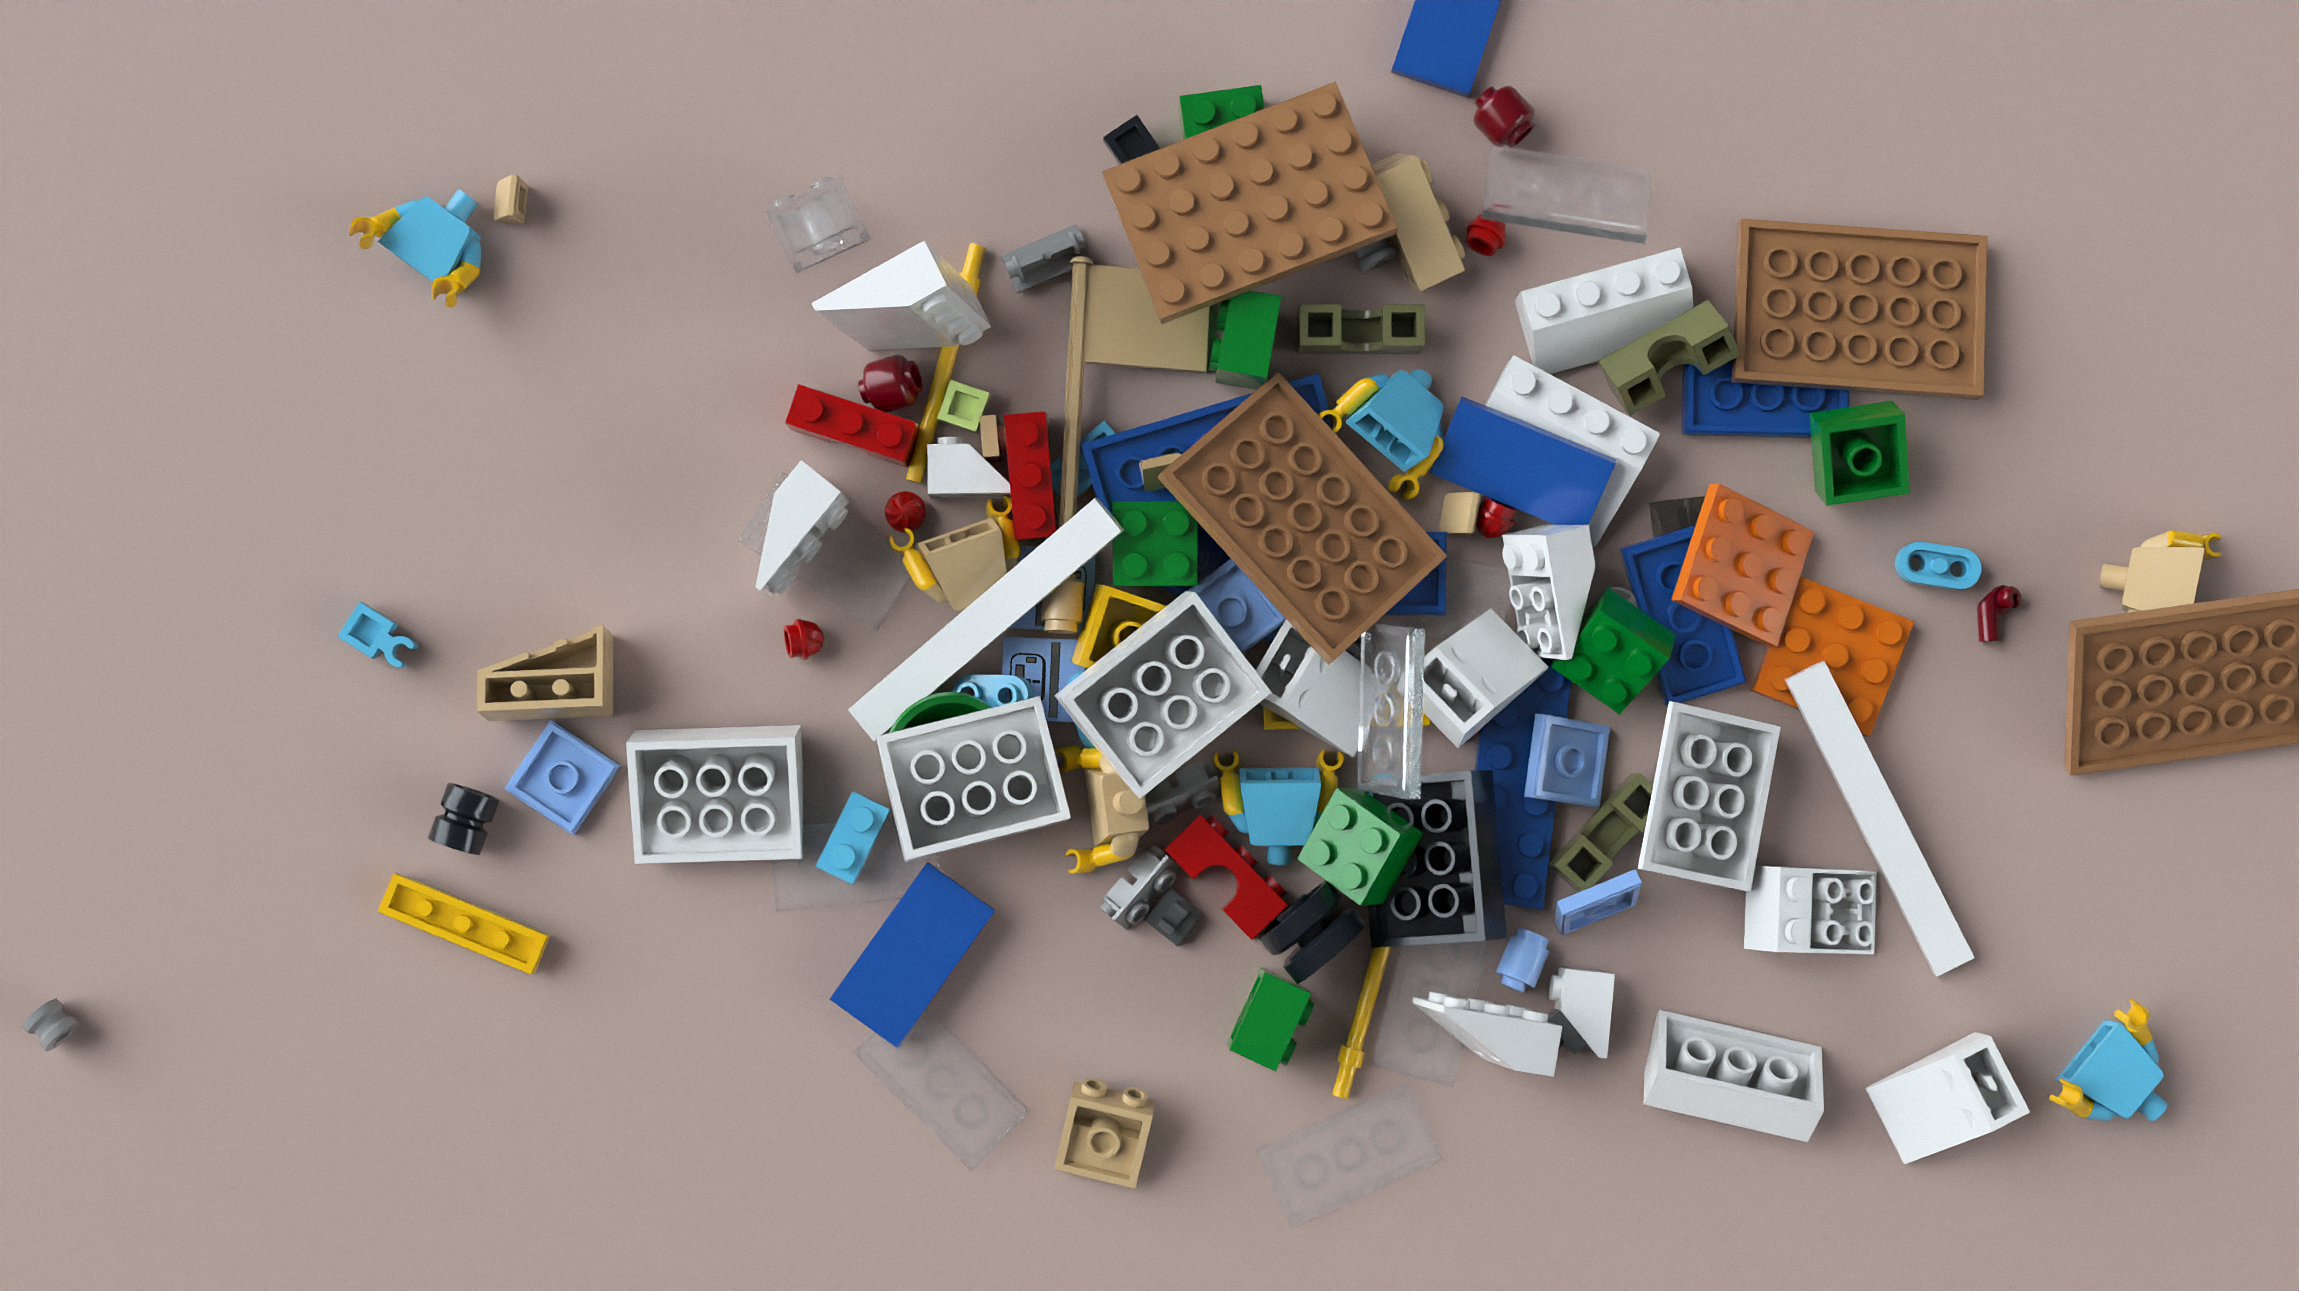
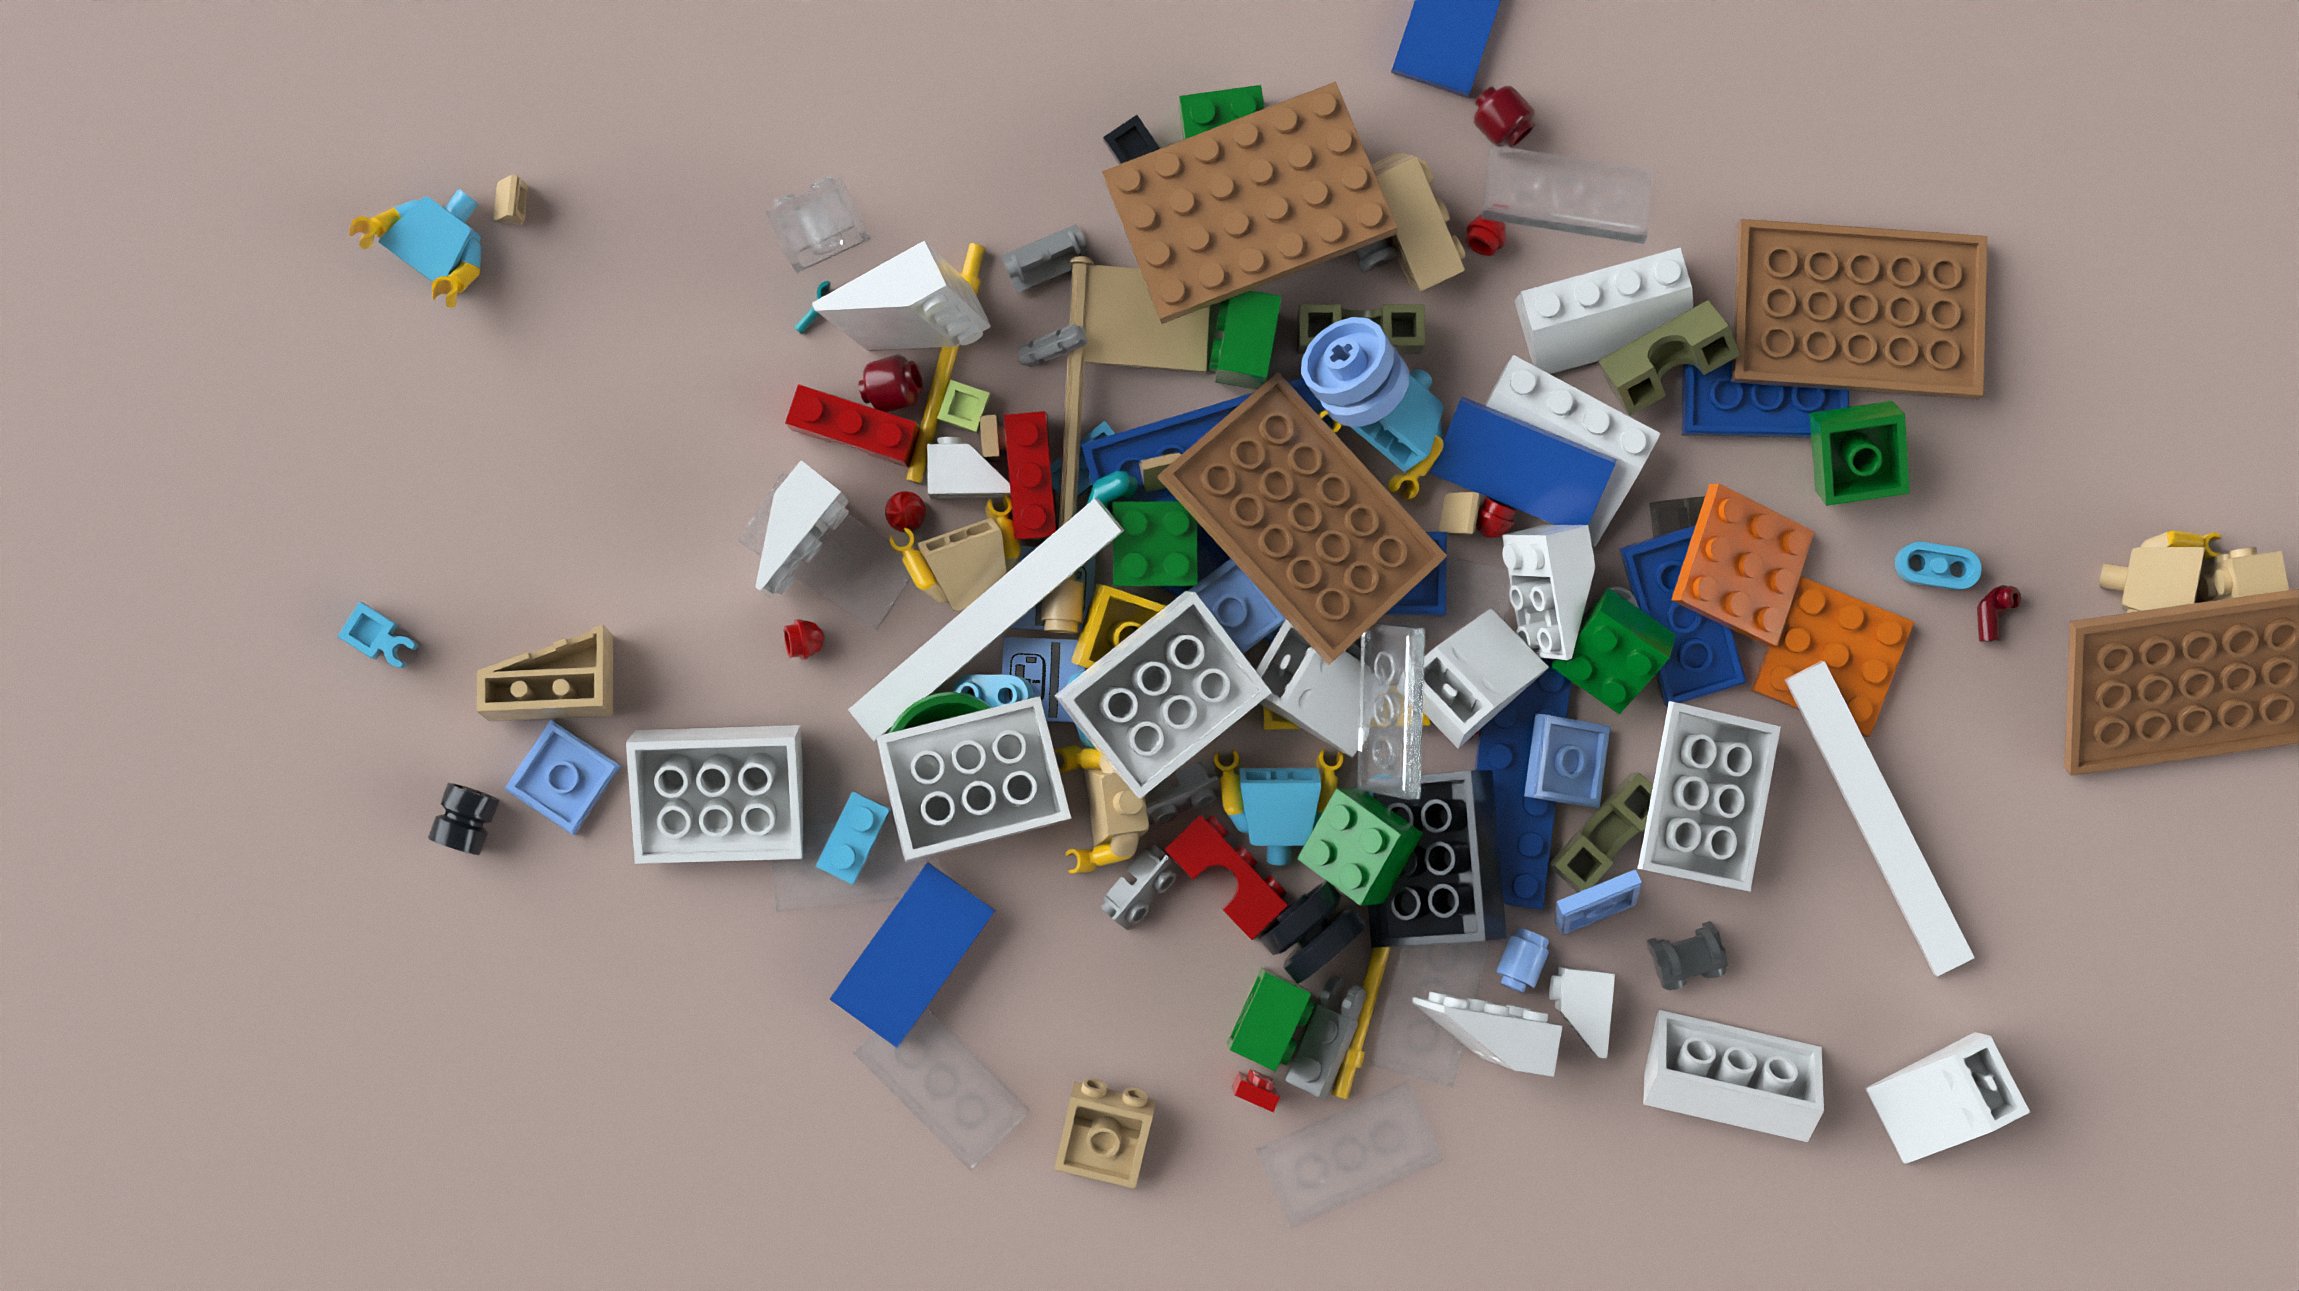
light grey wheel [23,998,80,1052] -> none
yellow plate [377,873,551,975] -> none
dark grey tile [1145,888,1203,946] -> none
dark grey tile [1547,1008,1587,1054] -> none
white slope [1744,866,1877,954] -> none
medium azure torso [2049,998,2168,1121] -> none
none -> teal hand [794,281,831,334]
none -> light grey axle [1018,324,1087,367]
none -> teal arm [1087,471,1138,508]
none -> red plate [1232,1069,1280,1113]
none -> light grey hinge [1285,975,1367,1099]
none -> light blue wheel [1301,317,1409,427]
none -> dark grey piece [1647,921,1728,990]
none -> tan brick [2199,547,2289,602]

